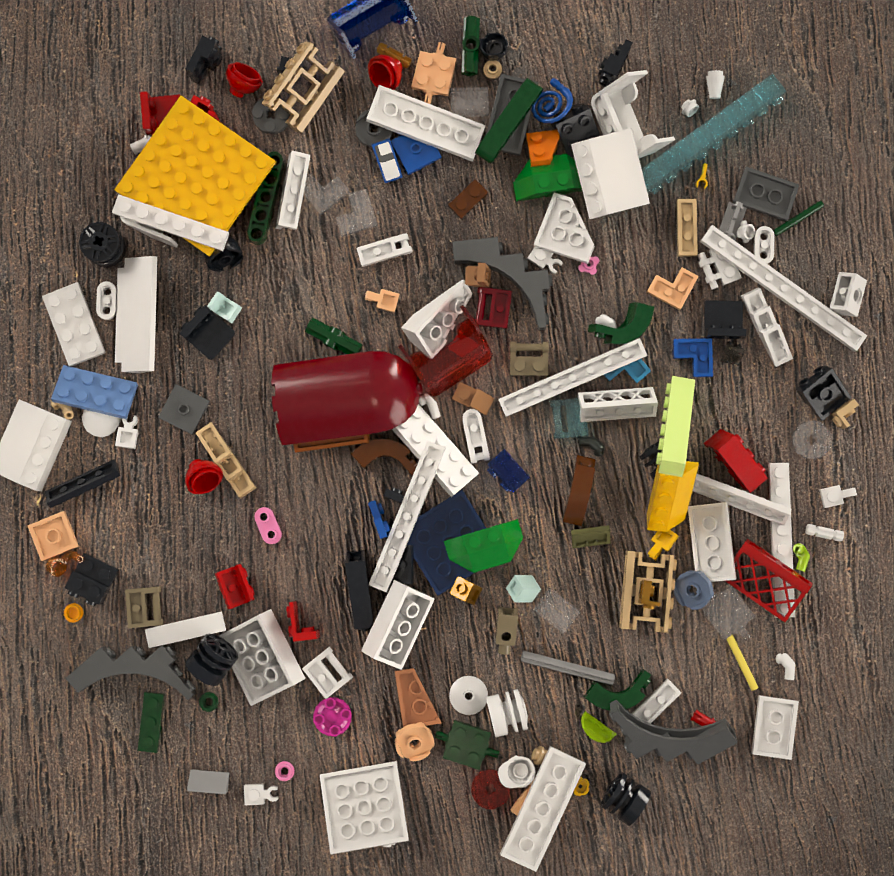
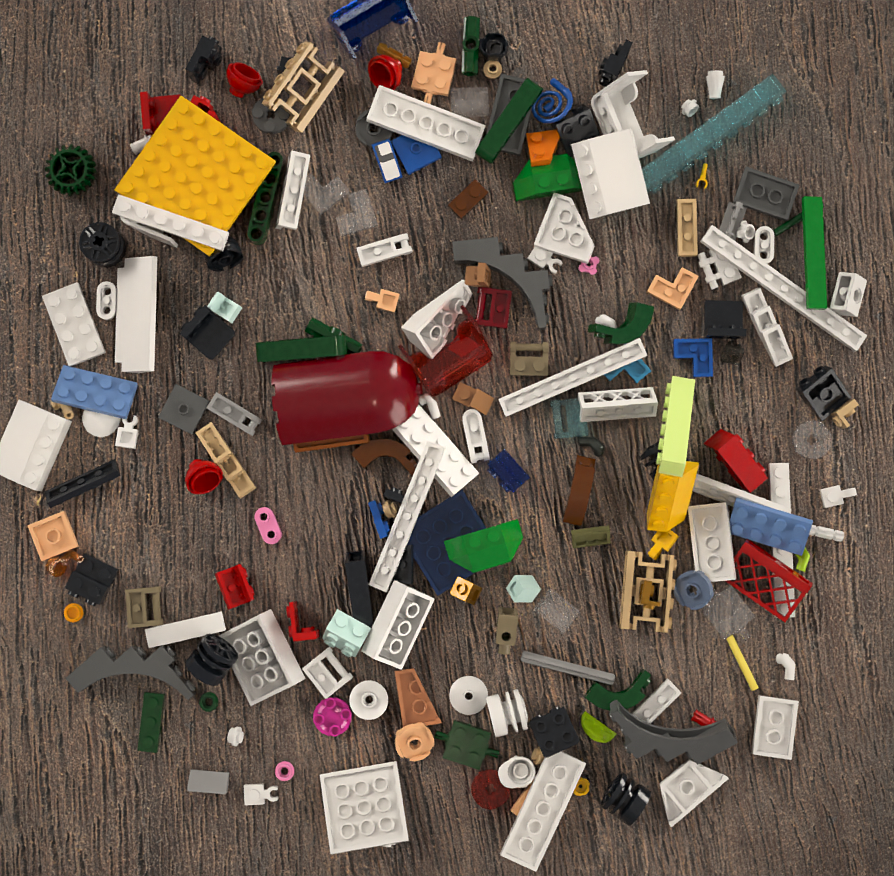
none -> dark green gear [45,144,97,196]
none -> light grey plate [207,392,262,436]
none -> white plate [227,726,244,746]
none -> dark green beam [255,335,347,362]
none -> light aqua bracket [322,609,371,657]
none -> white dish [349,680,388,720]
none -> tan plate [382,500,398,519]
none -> black bracket [528,706,579,758]
none -> white wing [659,759,729,827]
none -> medium blue plate [730,498,813,556]
none -> green tile [802,196,827,310]

